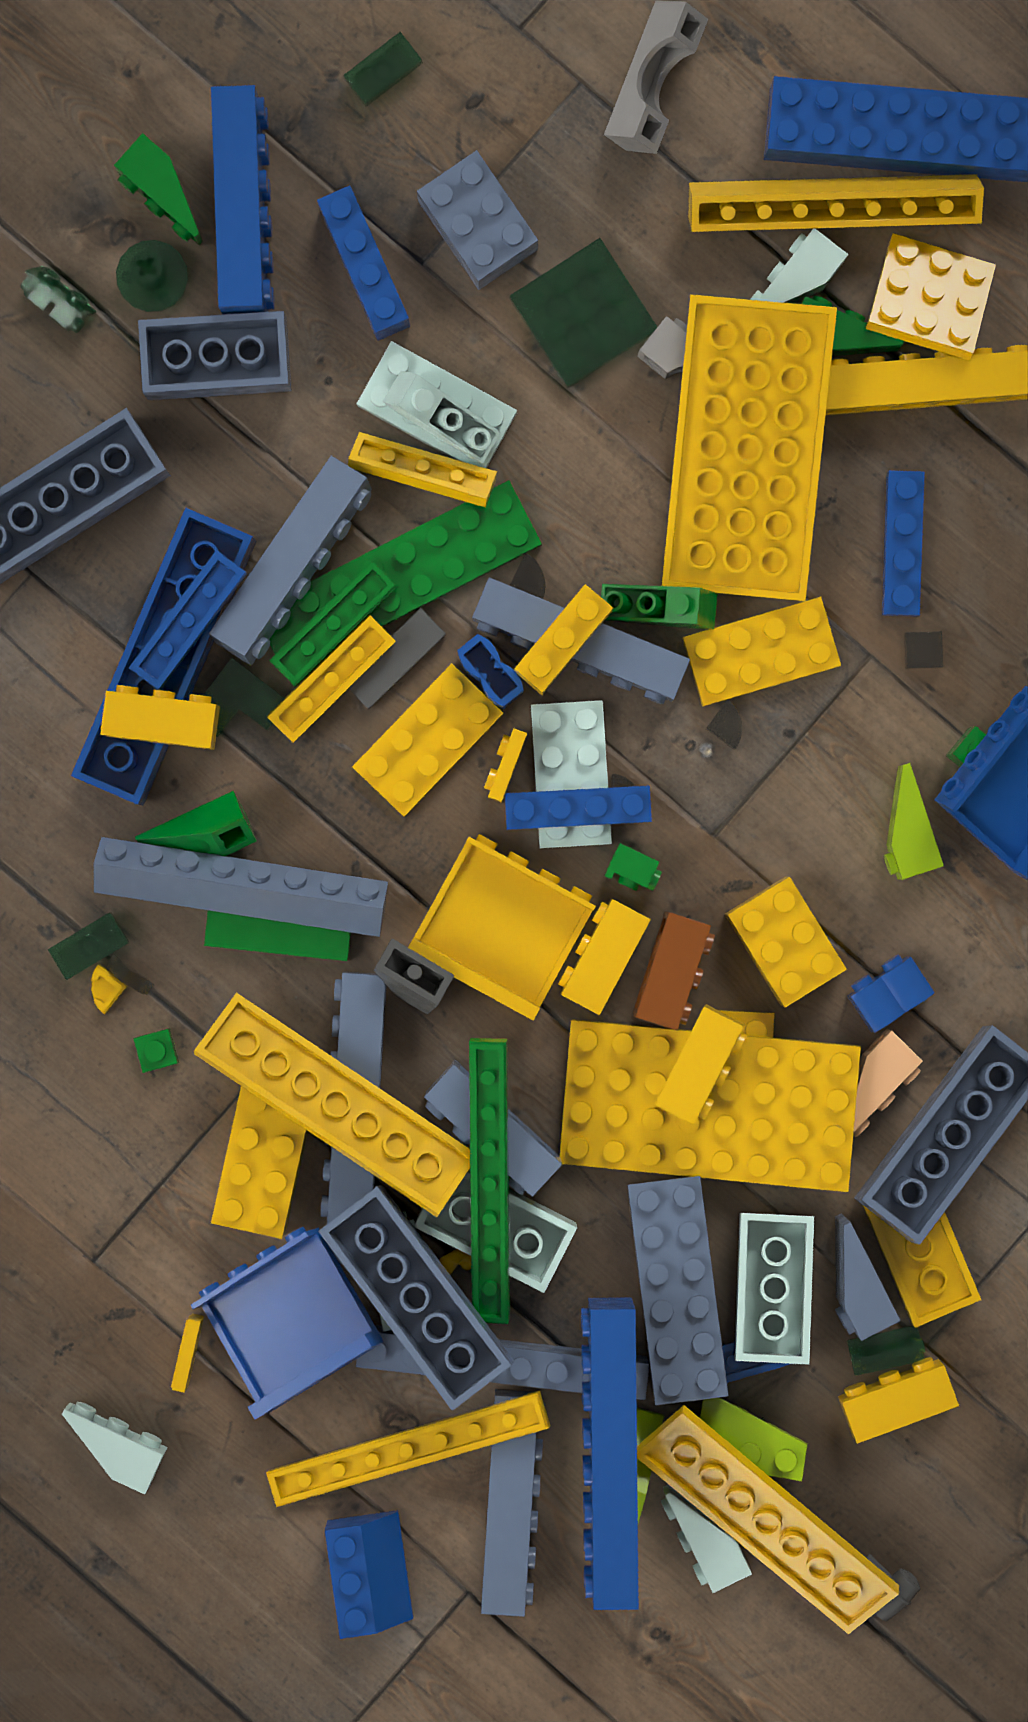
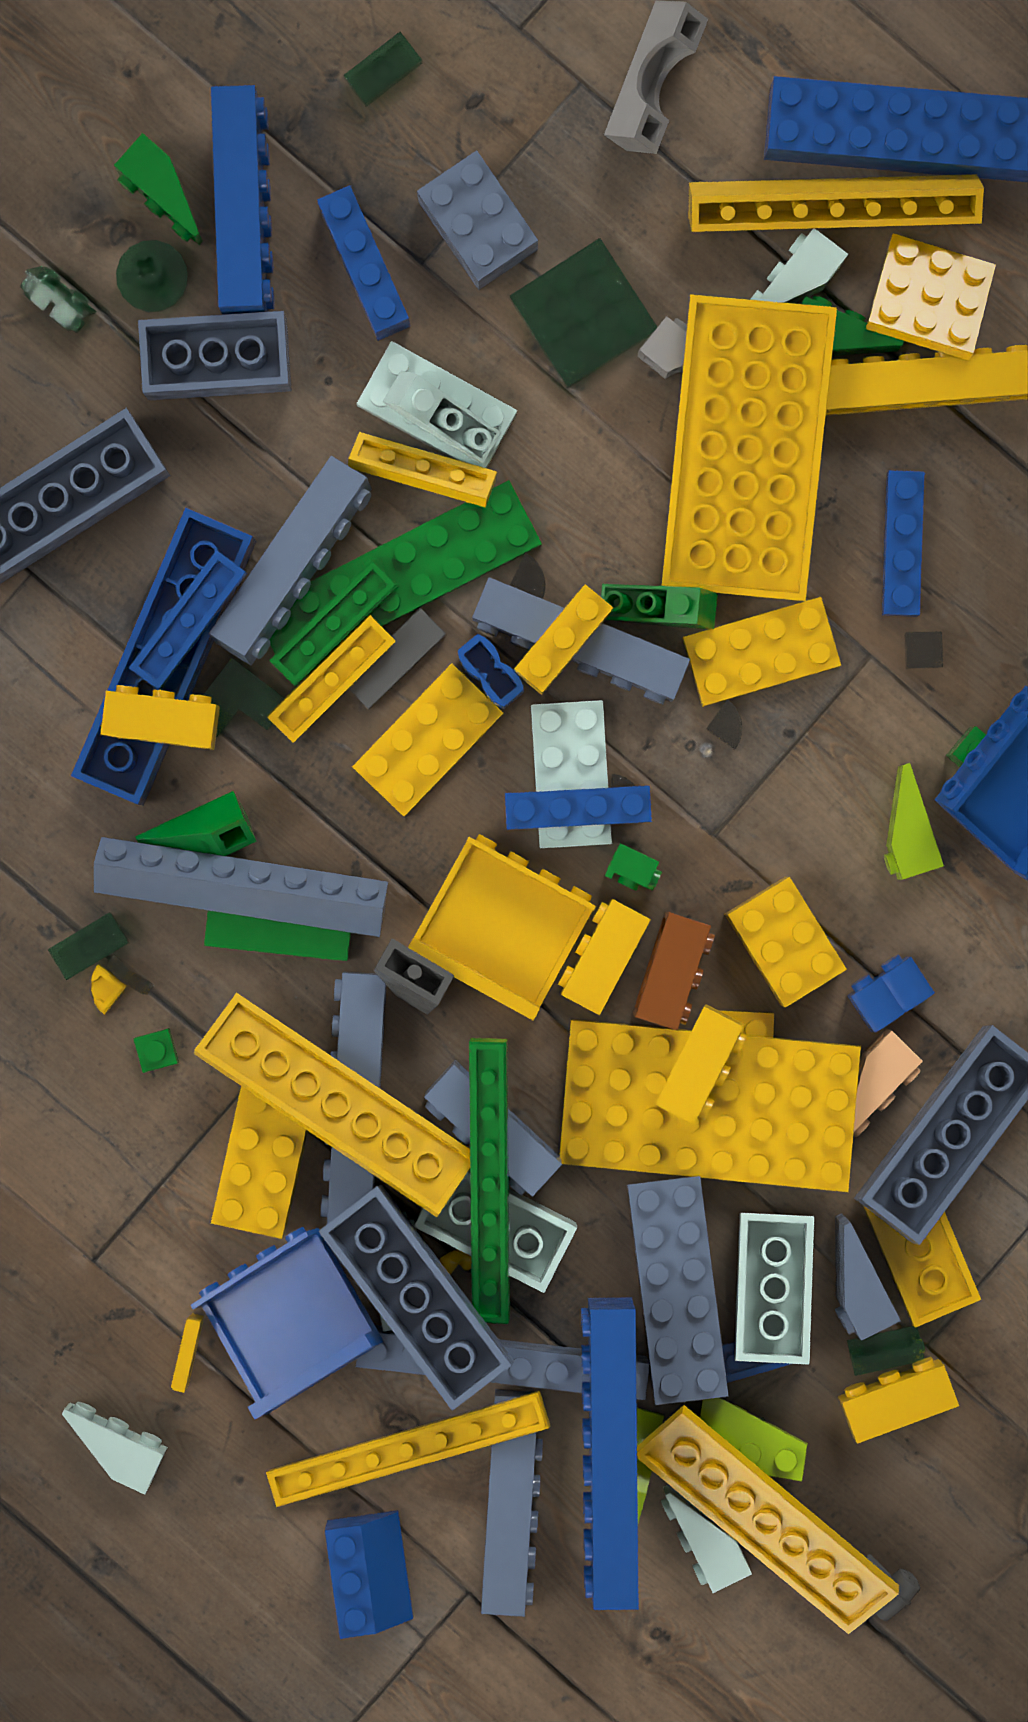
yellow plate [484,728,527,803] -> none

